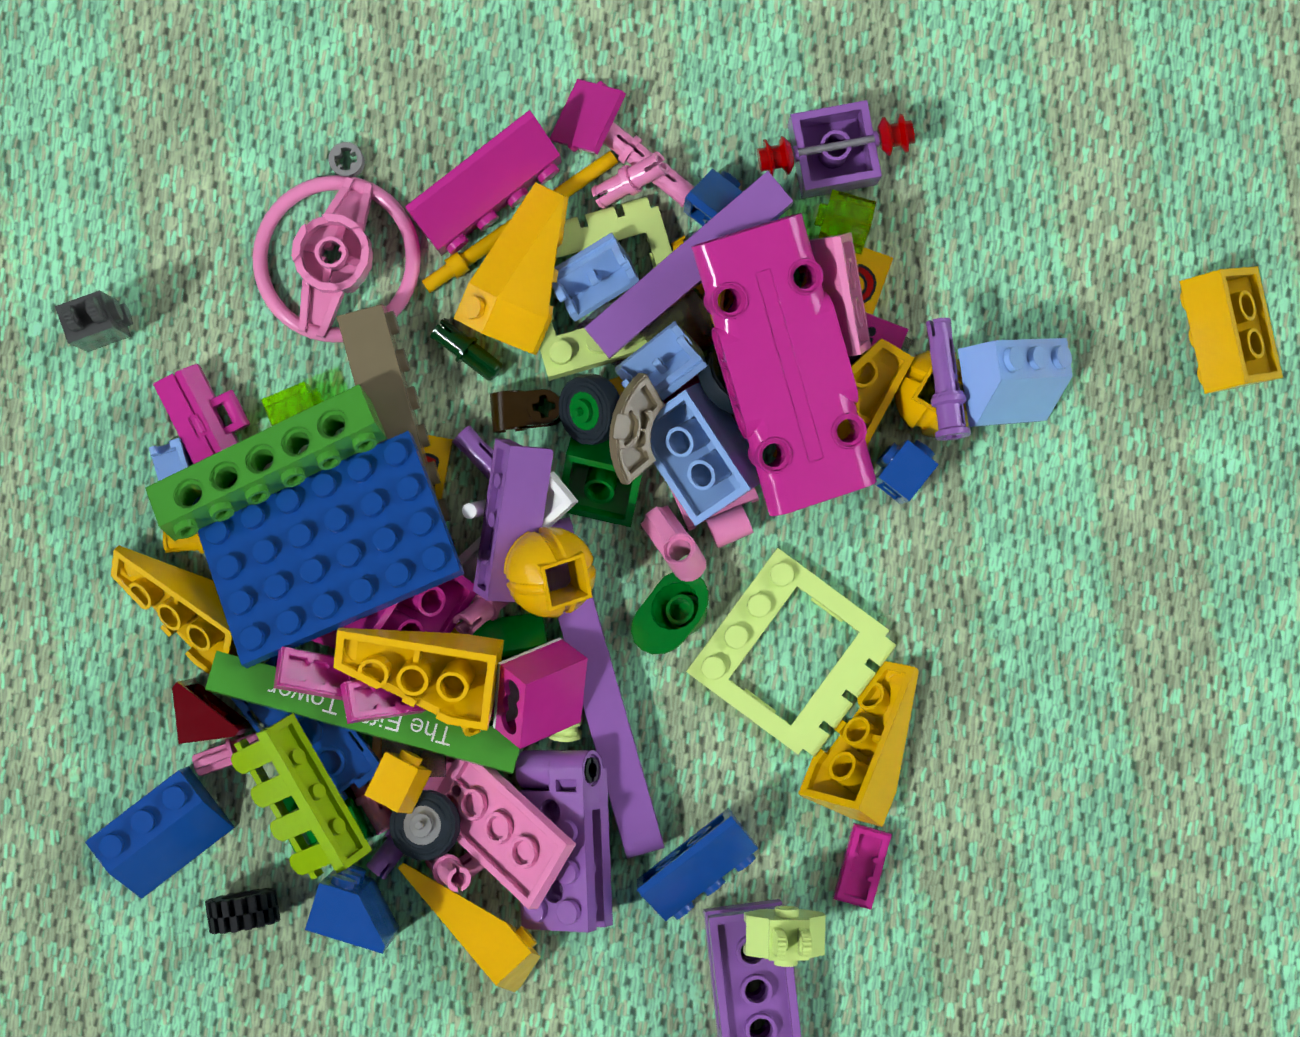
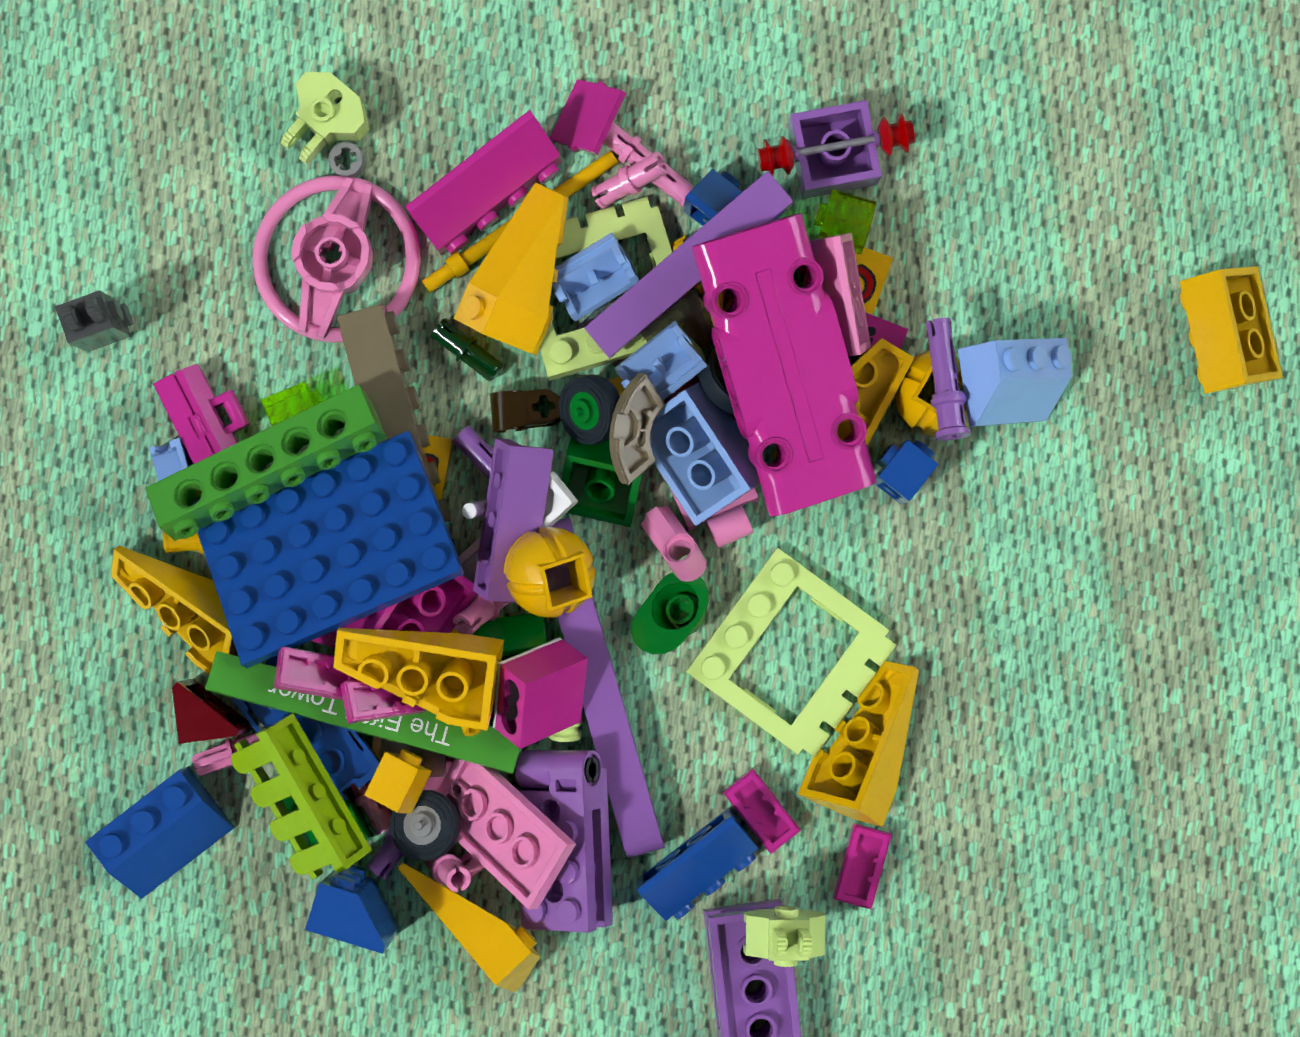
black tyre [205,888,281,934] -> none
none -> yellowish green hinge [280,72,370,164]
none -> dark pink plate [722,768,801,854]

